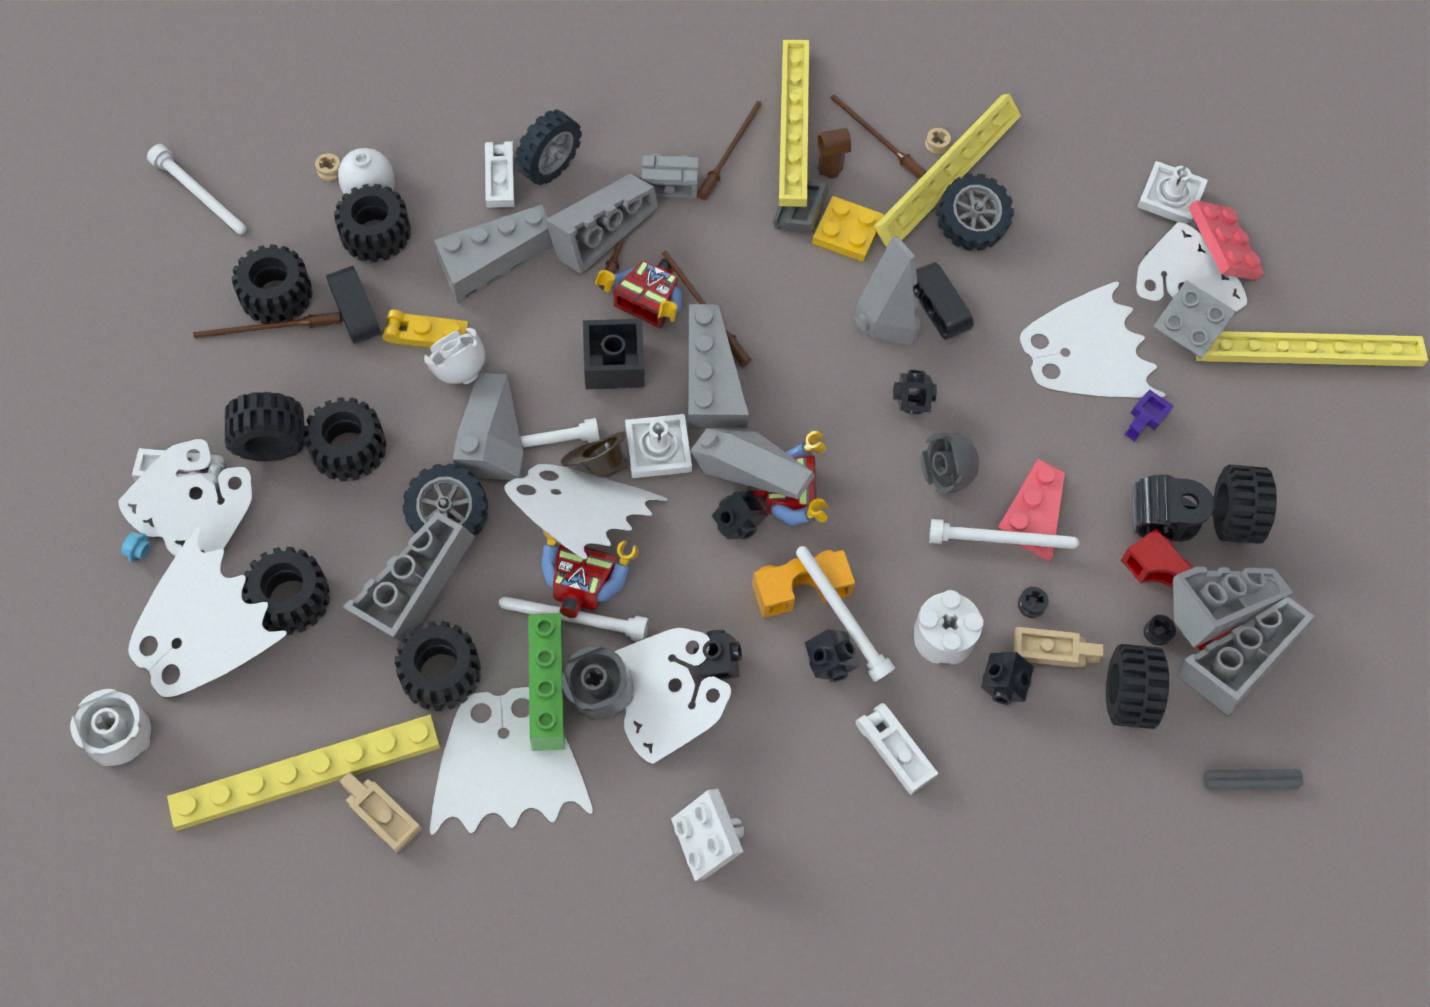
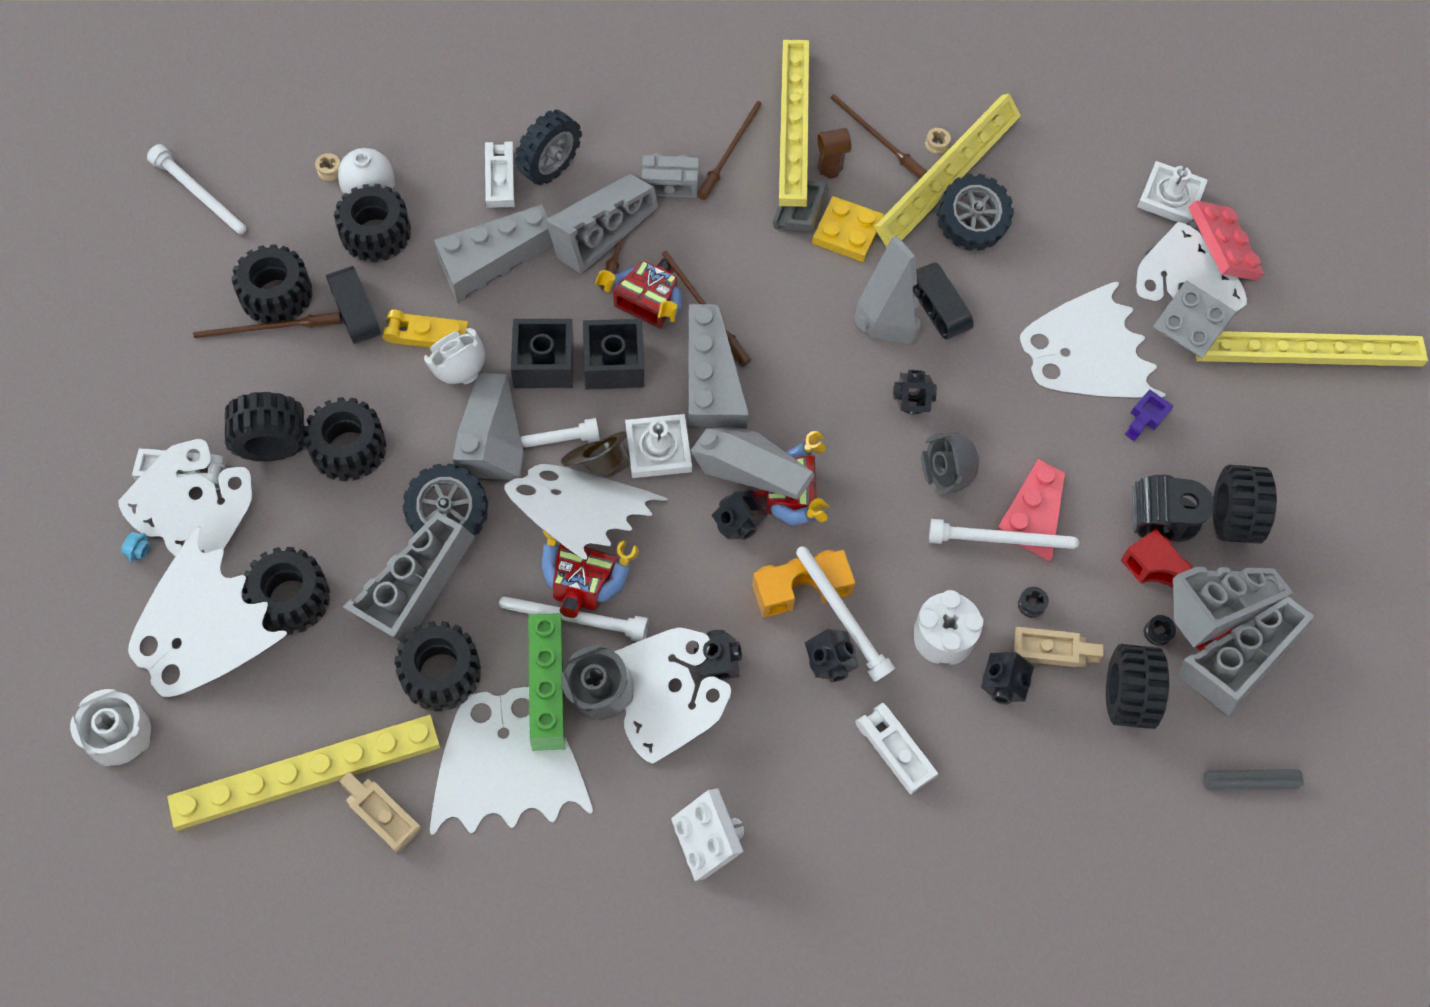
none -> black brick [511,319,574,388]

